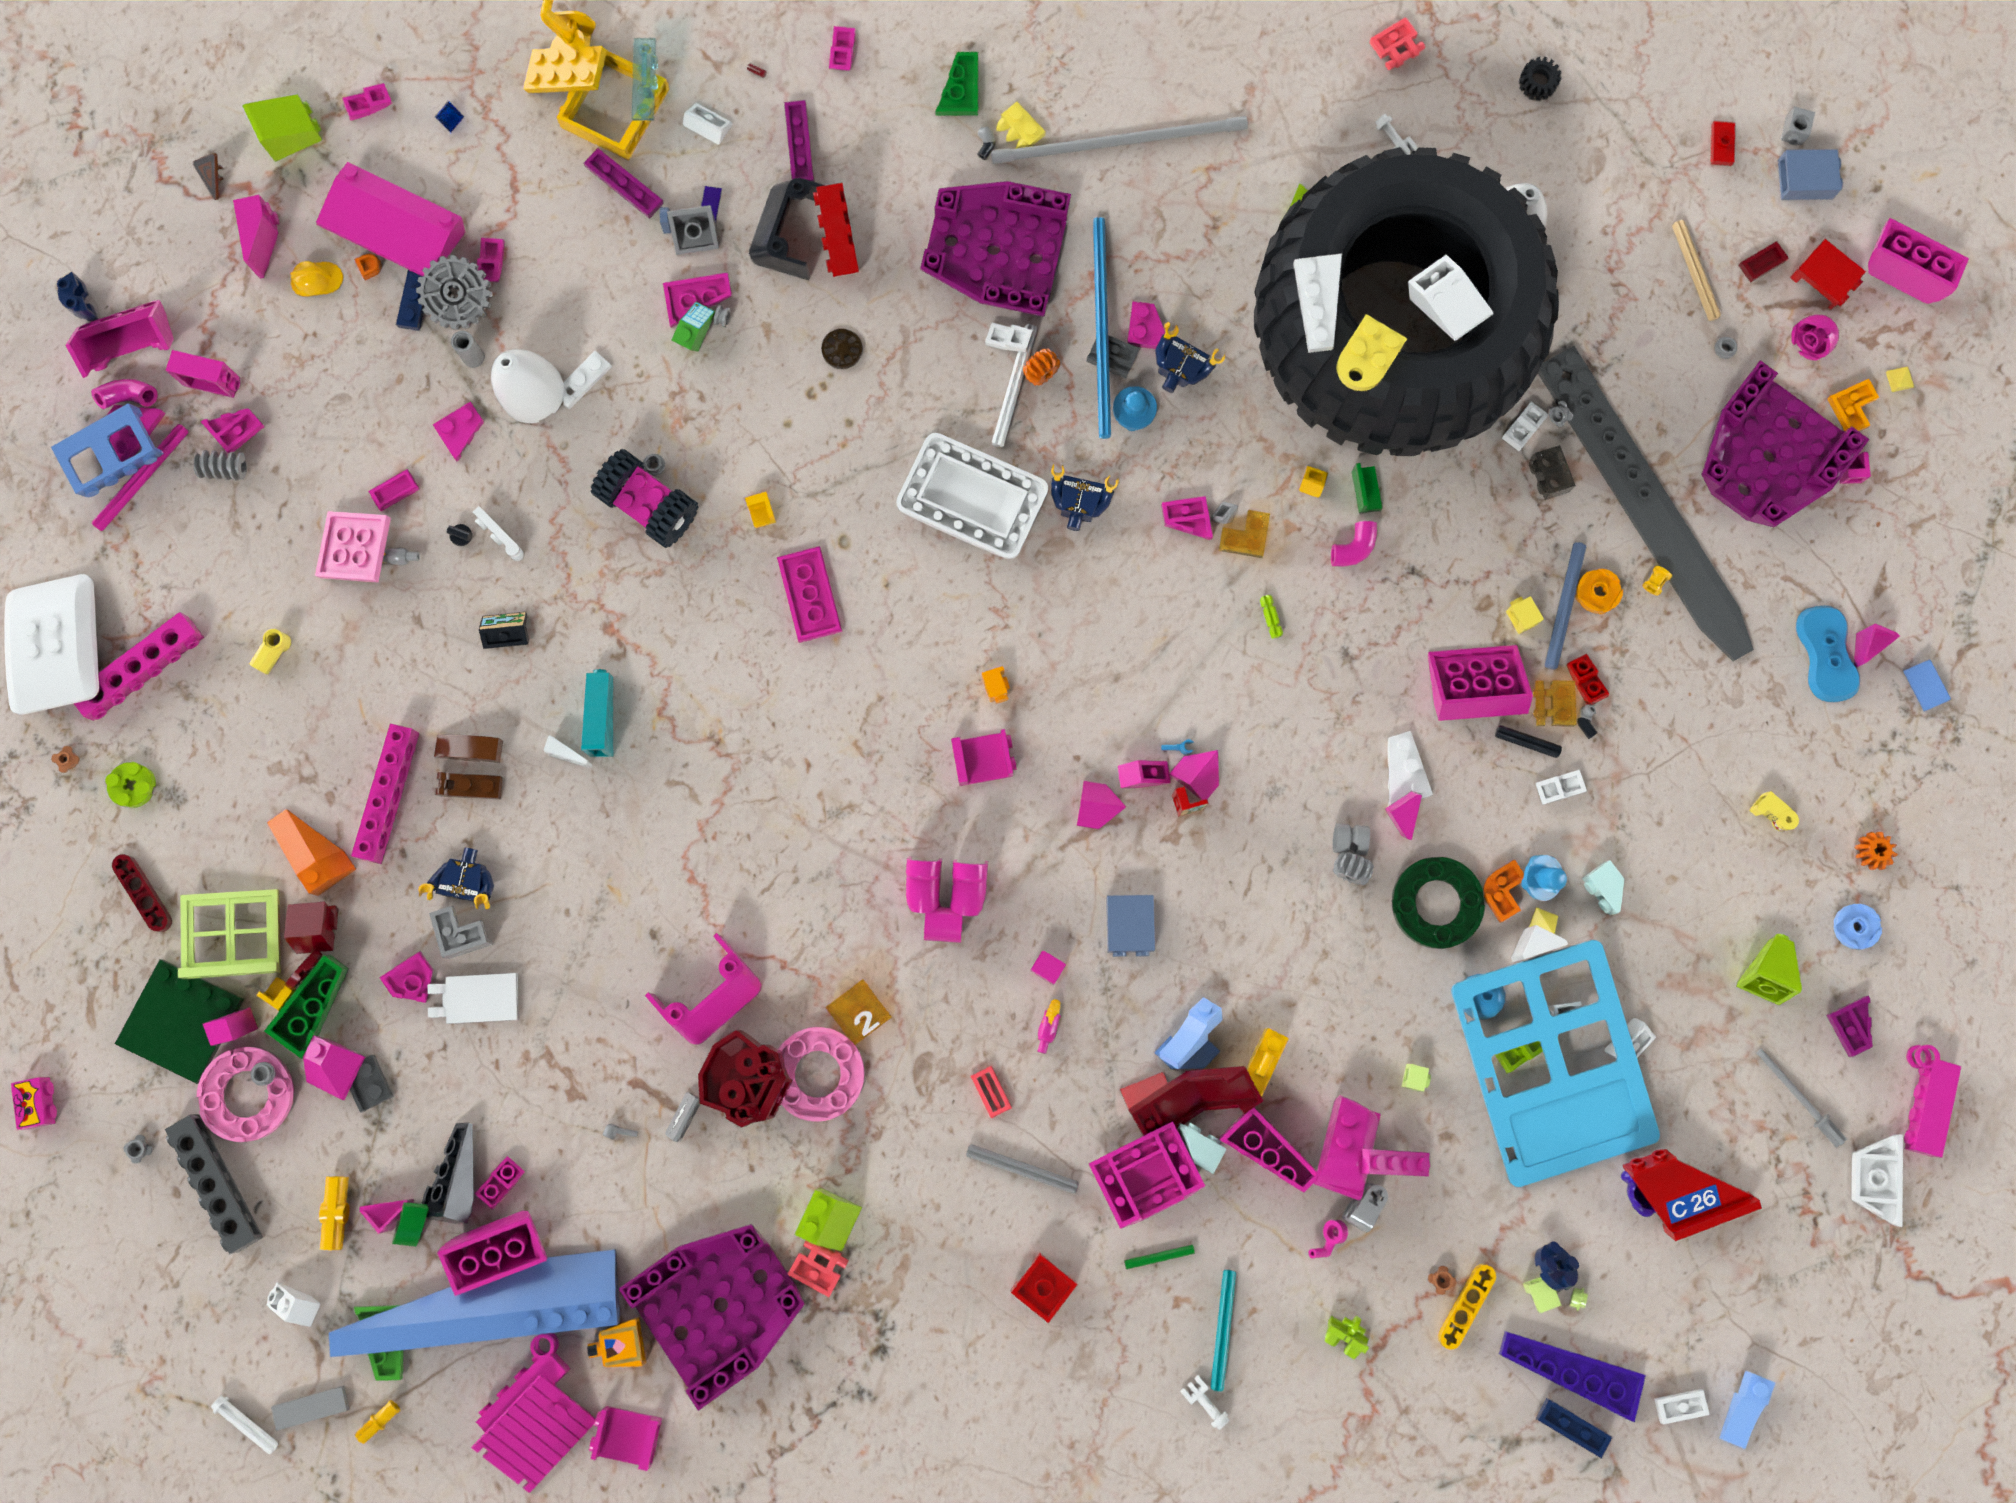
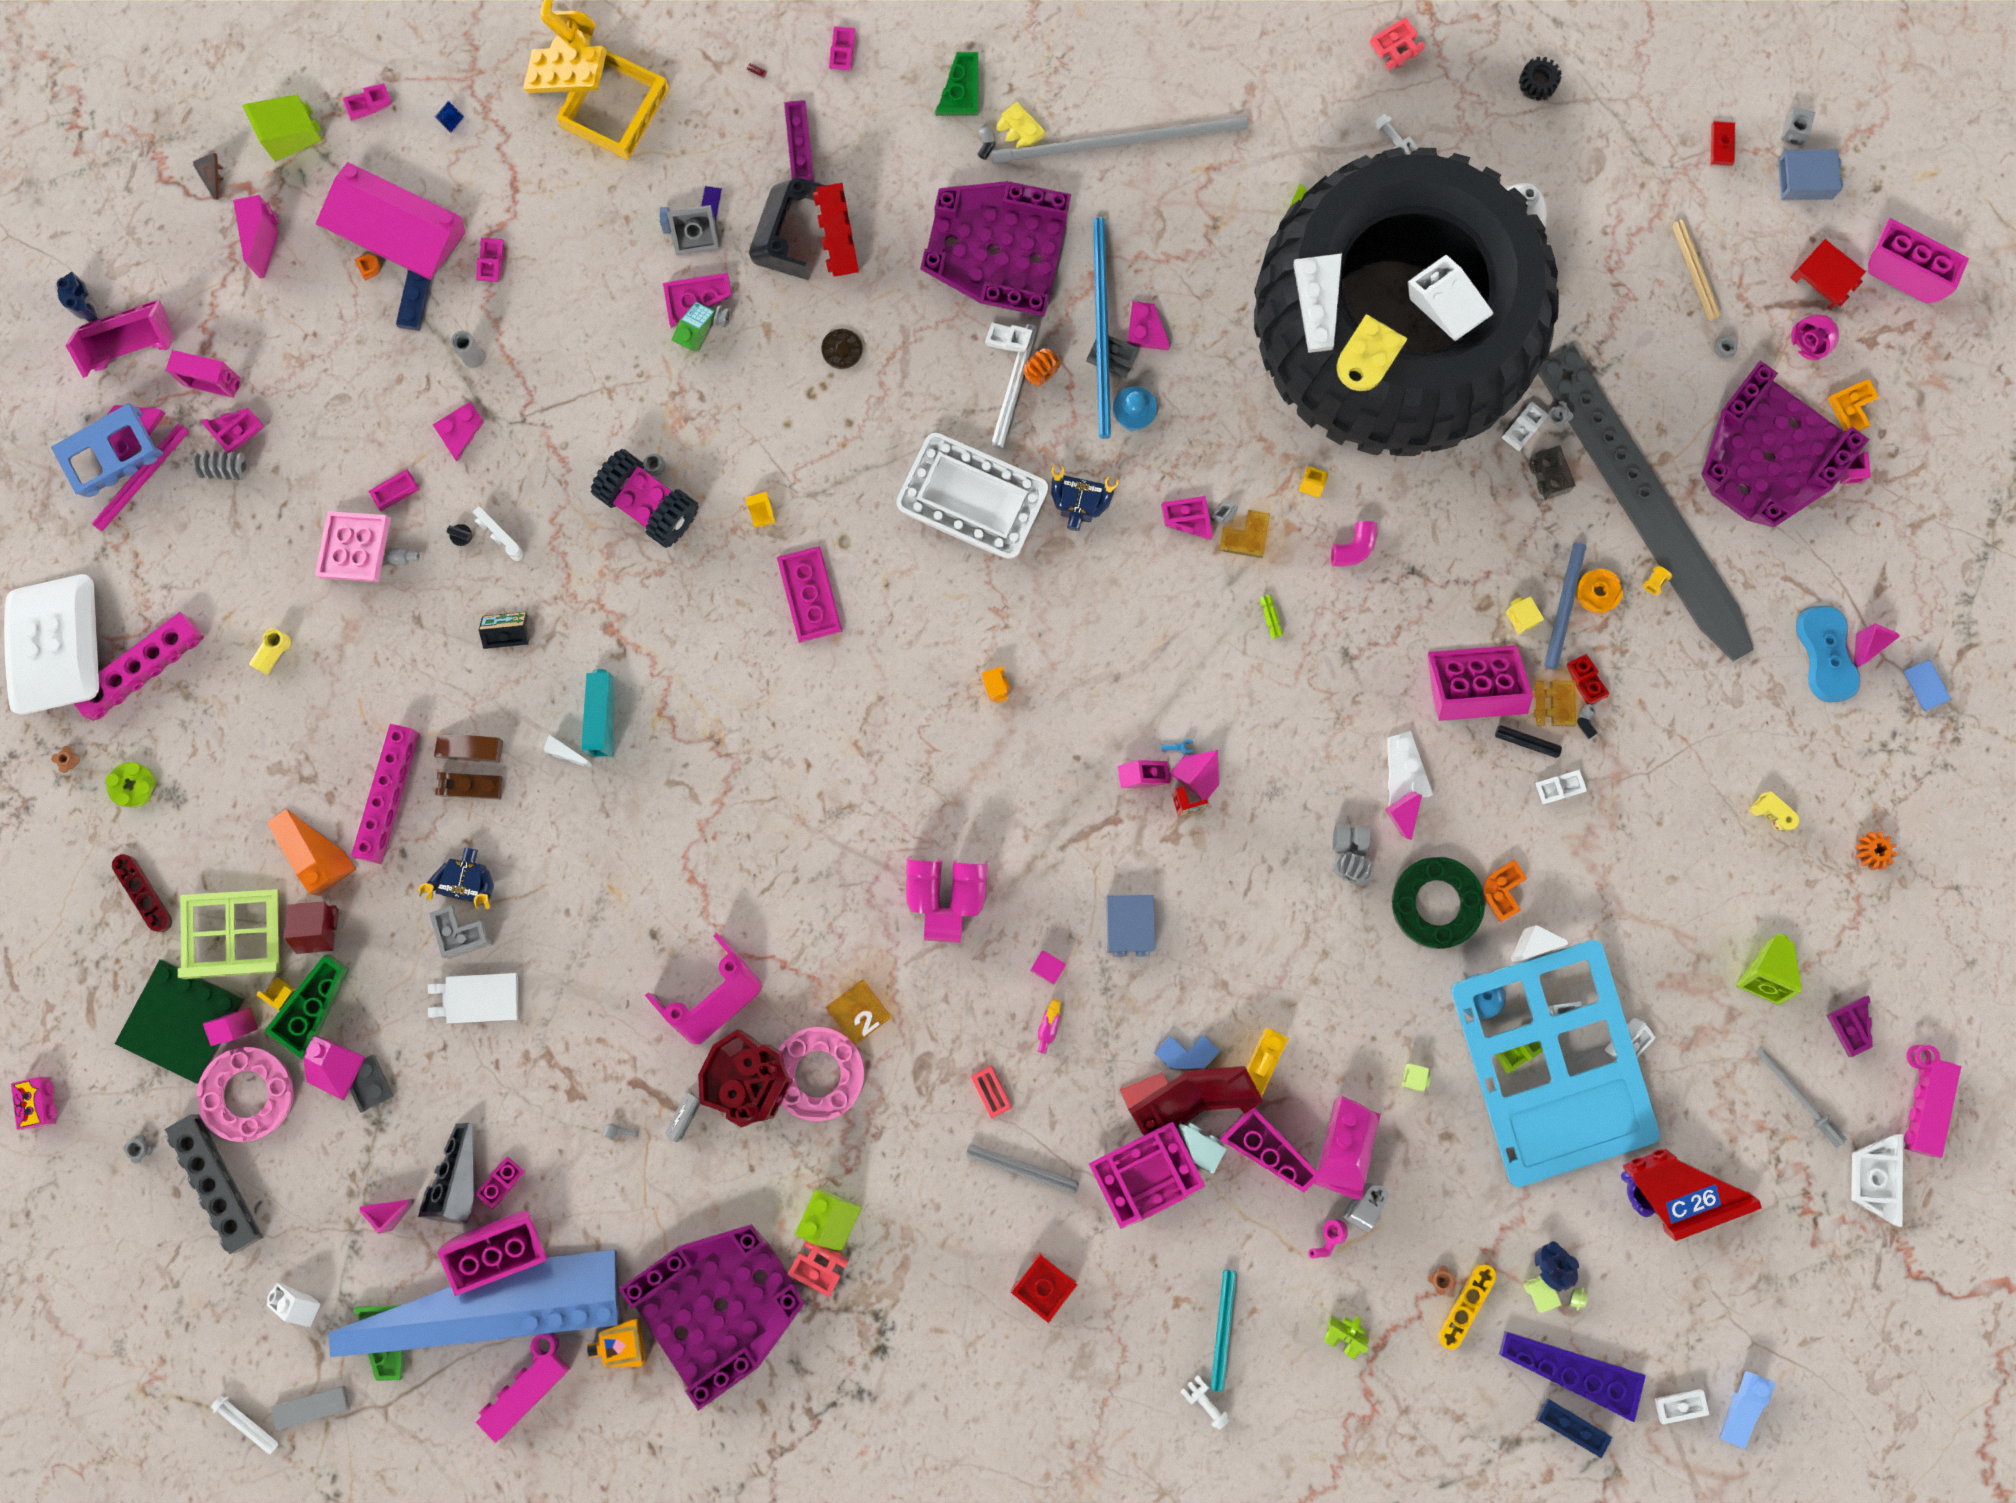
dark pink cylinder [91,379,158,409] -> none
light grey plate [251,1062,276,1086] -> none
dark red tile [284,949,323,990] -> none
yellow piece [290,261,343,297] -> none
yellow piece [319,1176,350,1250] -> none
yellow axle [355,1400,401,1444] -> none
dark pink plate [379,951,433,1003] -> none
green slope [392,1202,428,1247] -> none
light grey piece [416,255,492,330] -> none
dark pink door [471,1374,596,1493] -> none
white cylinder [491,349,565,423] -> none
white plate [563,351,612,409] -> none
magenta plate [584,148,664,219] -> none
dark pink panel [589,1406,662,1471] -> none
clear light blue bracket [632,38,658,121] -> none
white slope [683,103,732,145] -> none
dark pink panel [951,729,1017,786] -> none
dark pink slope [1077,781,1126,829] -> none
green bar [1124,1244,1195,1270] -> none
dark blue torso [1155,322,1225,393] -> none
light blue slope [1160,997,1223,1069] -> none
green panel [1352,463,1382,514] -> none
dark pink plate [1361,1149,1430,1177] -> none
dark azure plate [1521,855,1567,901] -> none
light yellow slope [1528,907,1558,934] -> none
light aqua slope [1582,860,1624,915] -> none
dark red tile [1738,241,1789,283] -> none
light blue plate [1834,904,1882,950] -> none
light yellow slope [1886,367,1914,392] -> none

